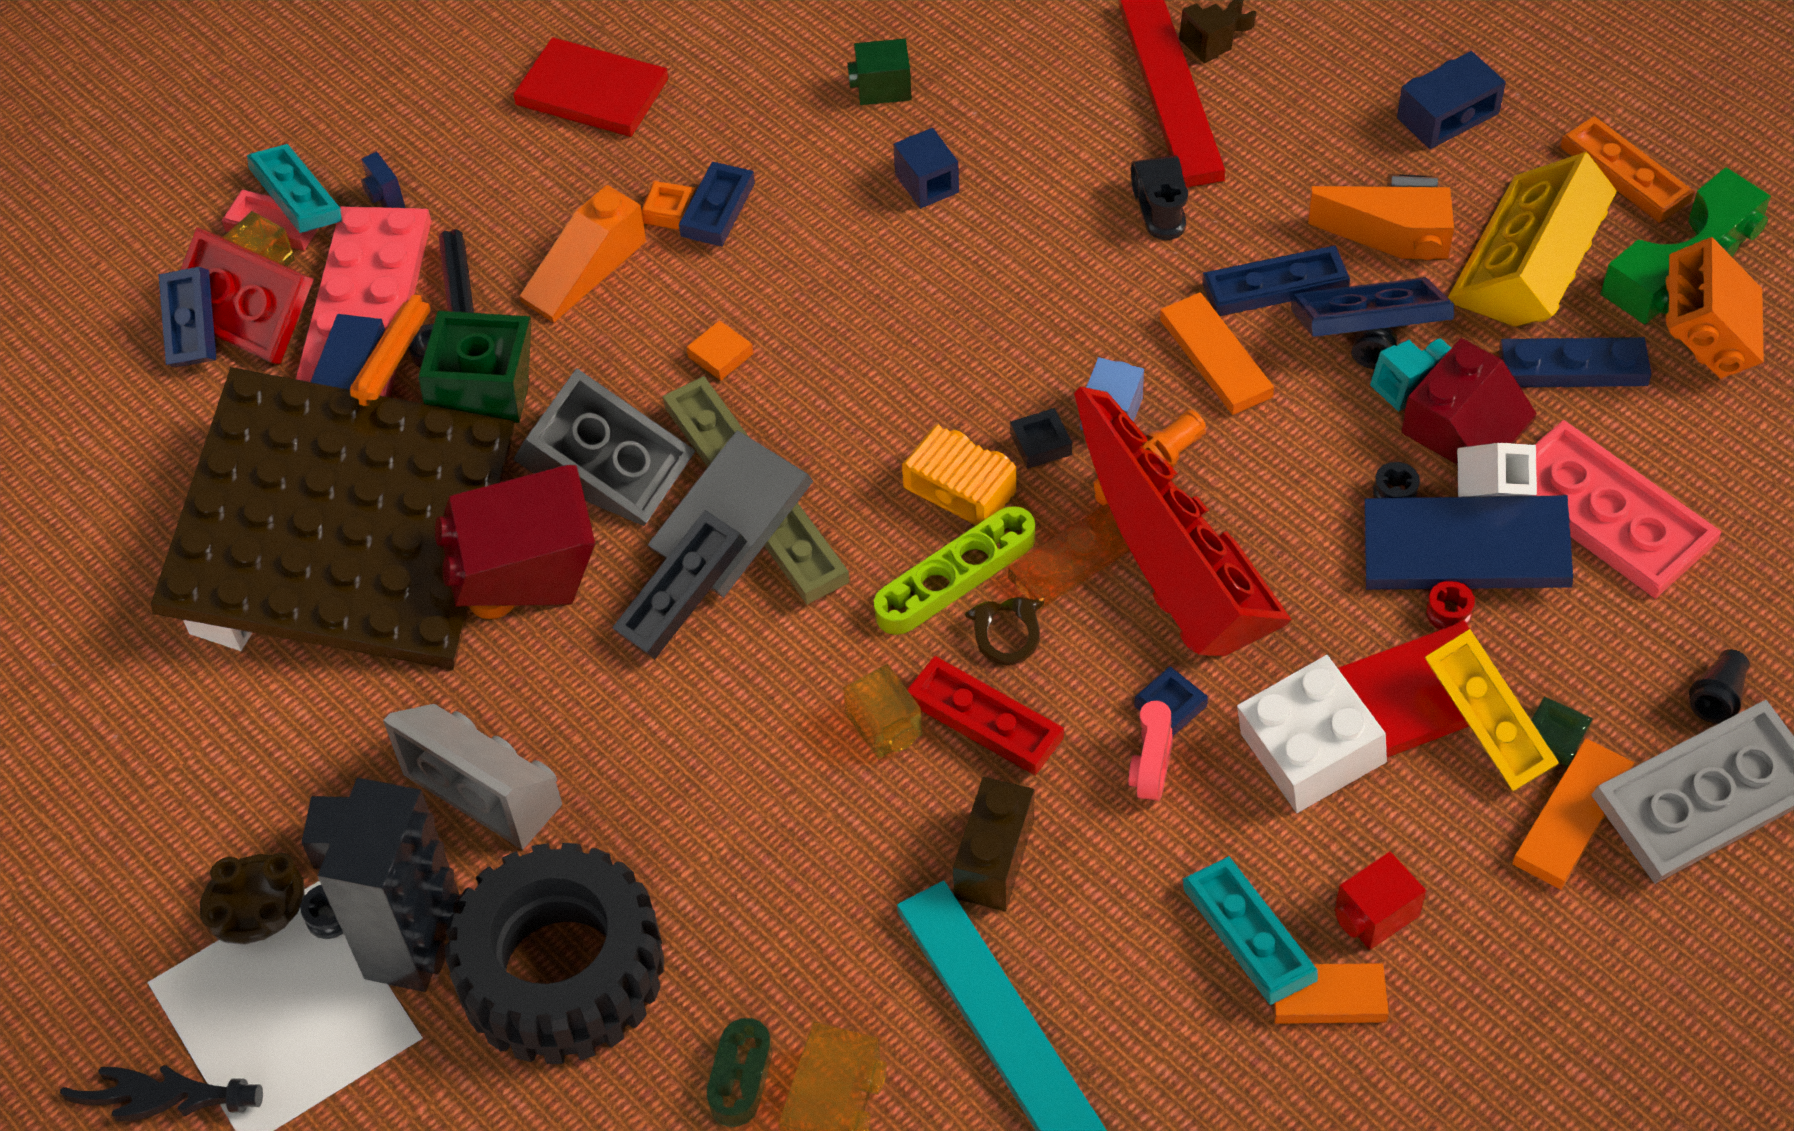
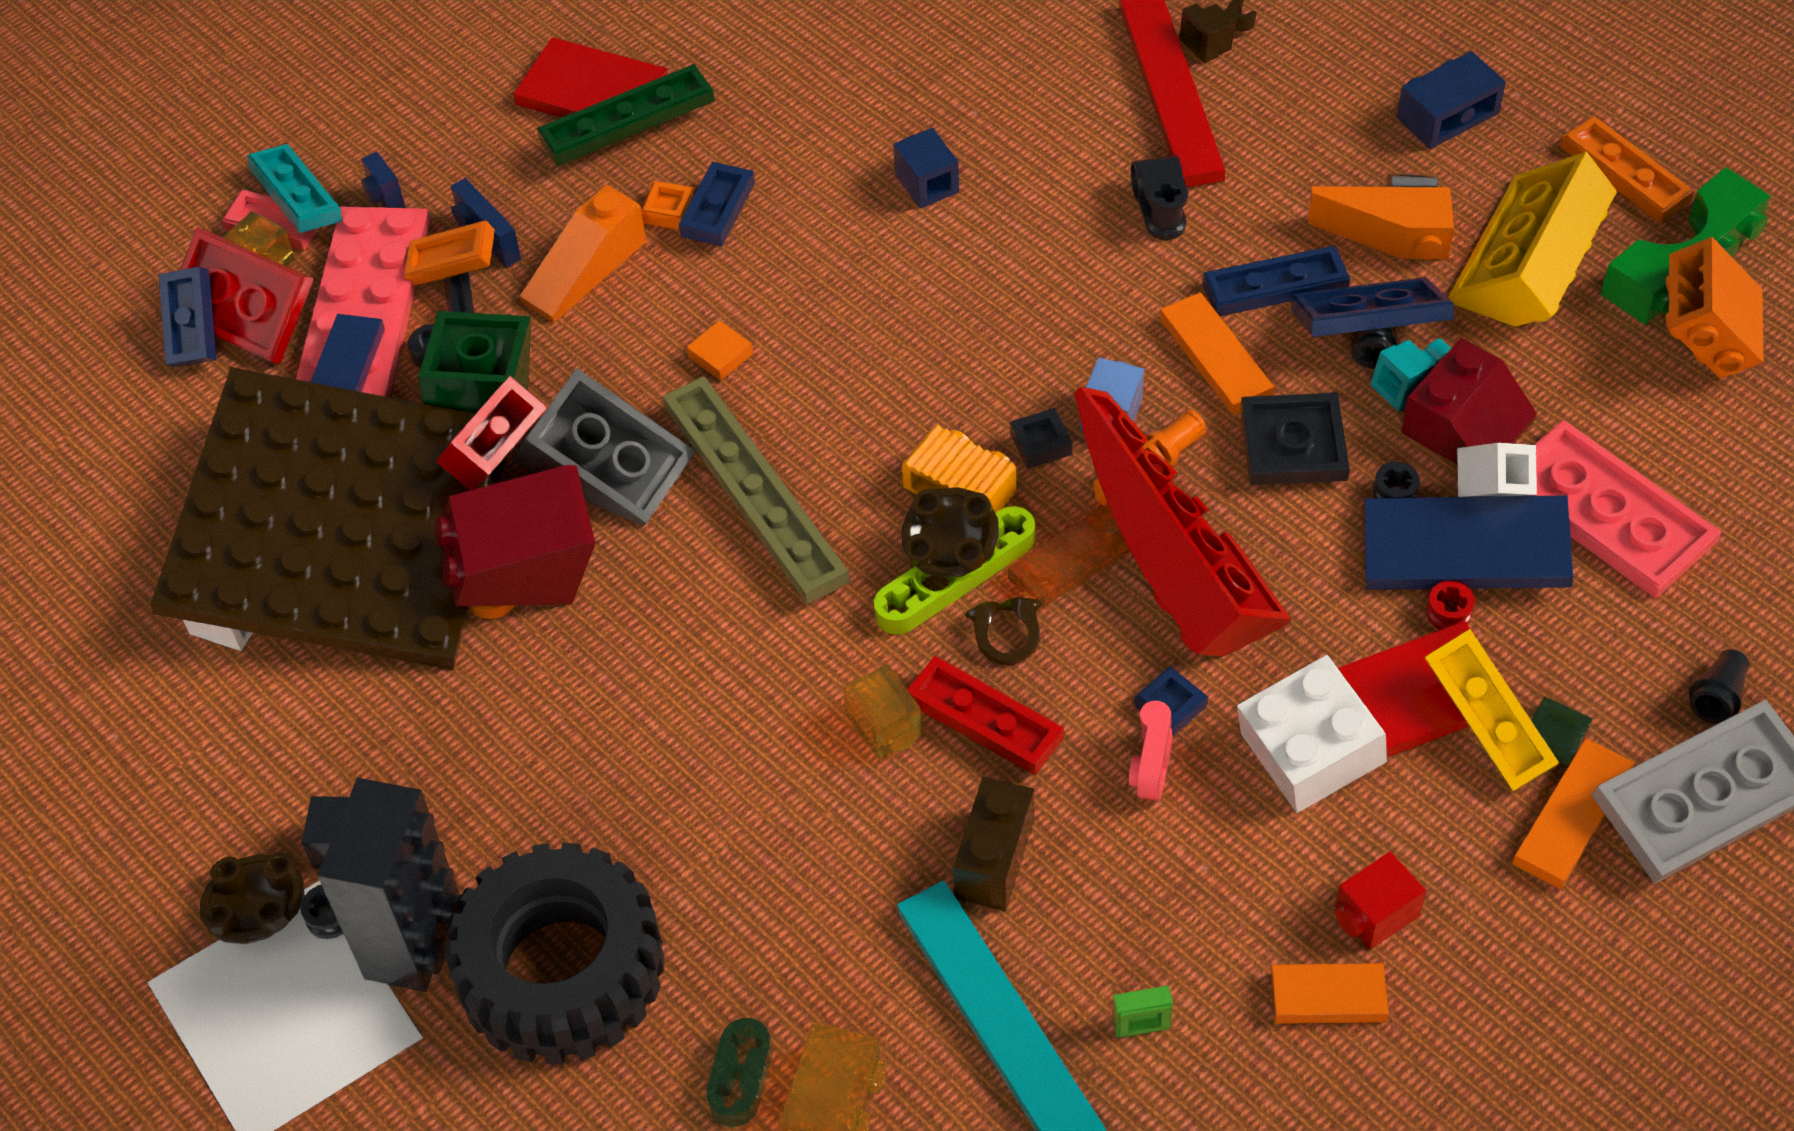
black piece [60,1065,263,1122] -> none
orange axle [350,295,430,406] -> none
light grey slope [383,704,562,850] -> none
black plate [612,510,748,660] -> none
dark grey tile [648,430,814,598] -> none
dark green brick [847,38,912,105] -> none
teal tile [1183,856,1318,1005] -> none
dark blue plate [1499,337,1652,387] -> none
none -> orange tile [404,220,495,286]
none -> red brick [436,376,547,490]
none -> dark blue plate [451,177,521,268]
none -> dark green tile [537,64,715,166]
none -> dark brown dish [901,487,999,578]
none -> bright green tile [1112,985,1173,1038]
none -> black plate [1240,393,1350,485]

